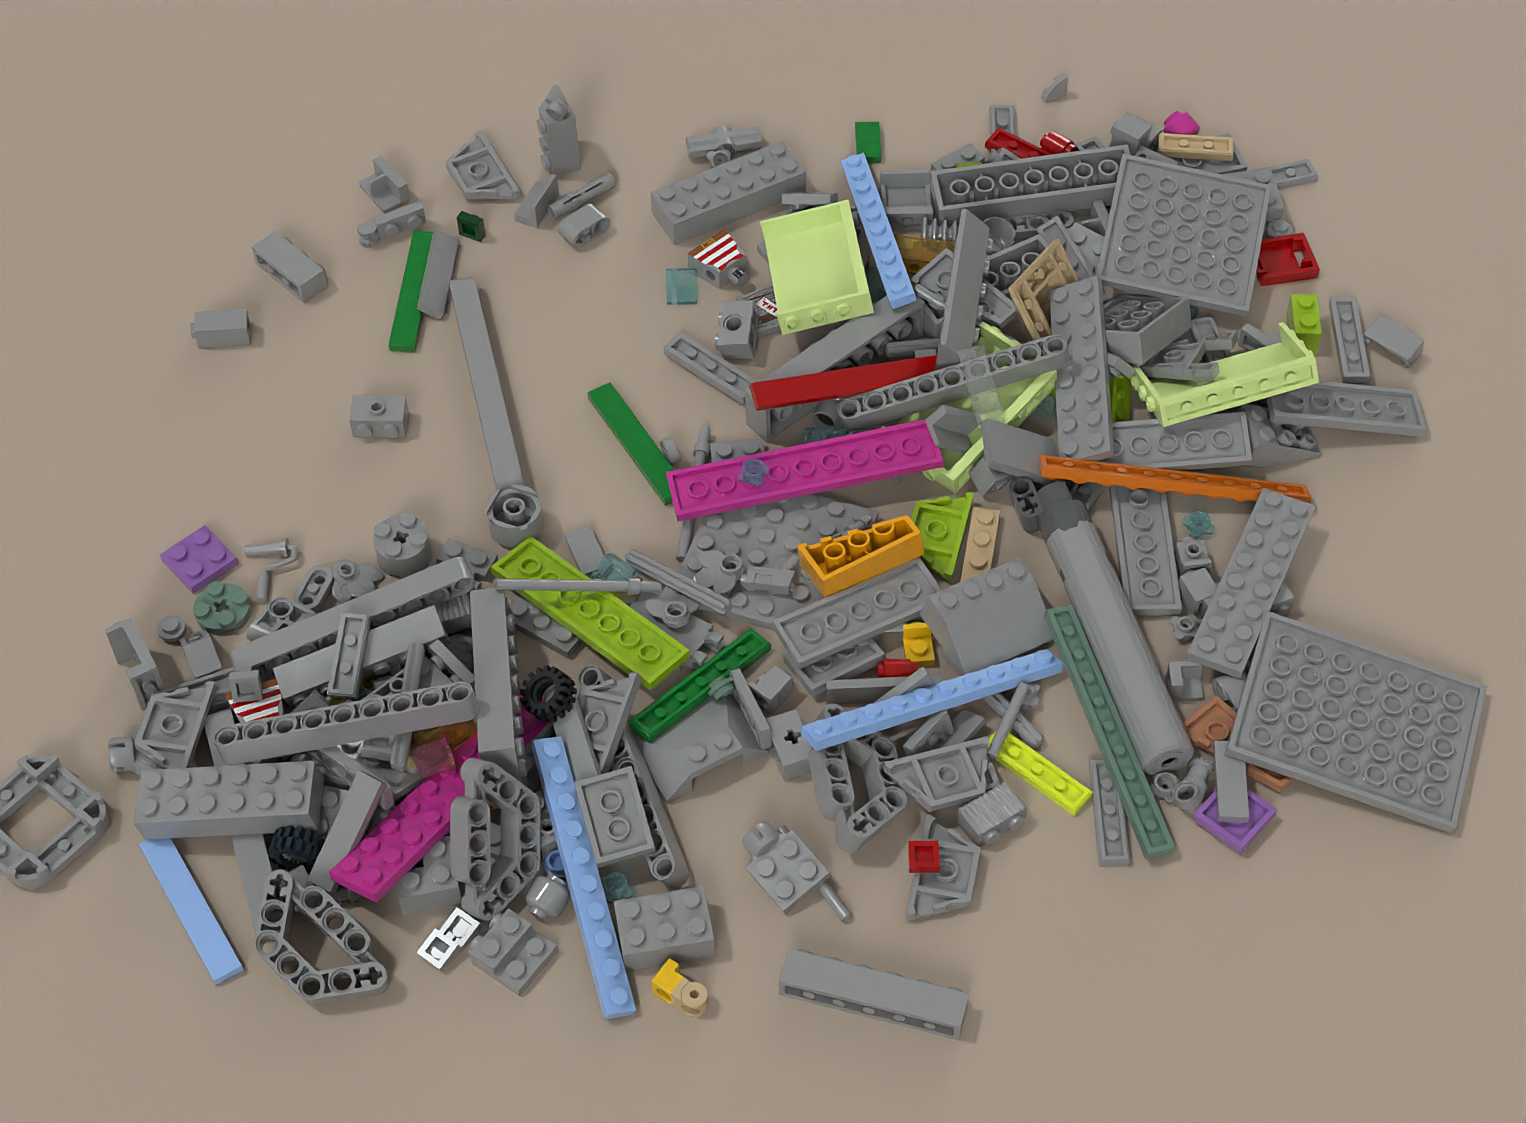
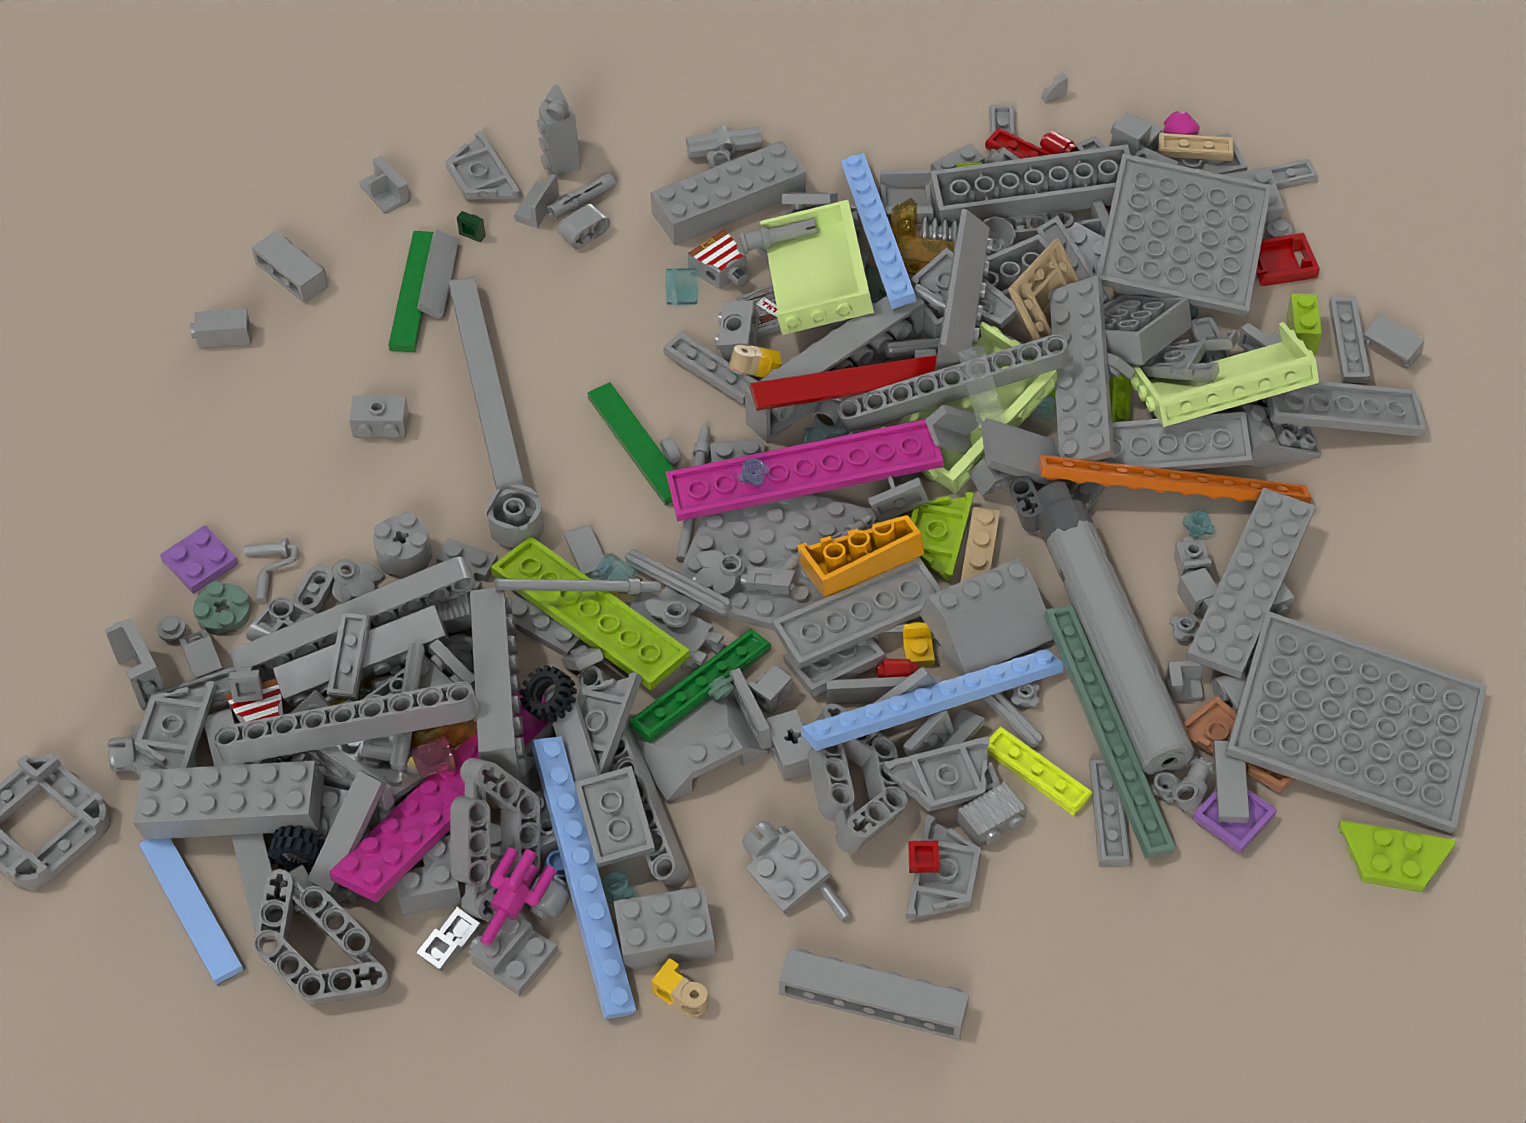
light grey hinge [357,201,426,247] -> none
green tile [855,122,881,163] -> none
light grey bar [987,682,1030,760] -> none
light grey plate [1109,485,1182,616] -> none
none -> dark pink plant [480,847,557,947]
none -> light grey plate [561,645,604,671]
none -> leg [729,345,782,378]
none -> light grey pin [739,217,818,254]
none -> light grey panel [868,476,929,522]
none -> clear yellow plate [891,198,918,249]
none -> lime wing [1338,820,1456,892]

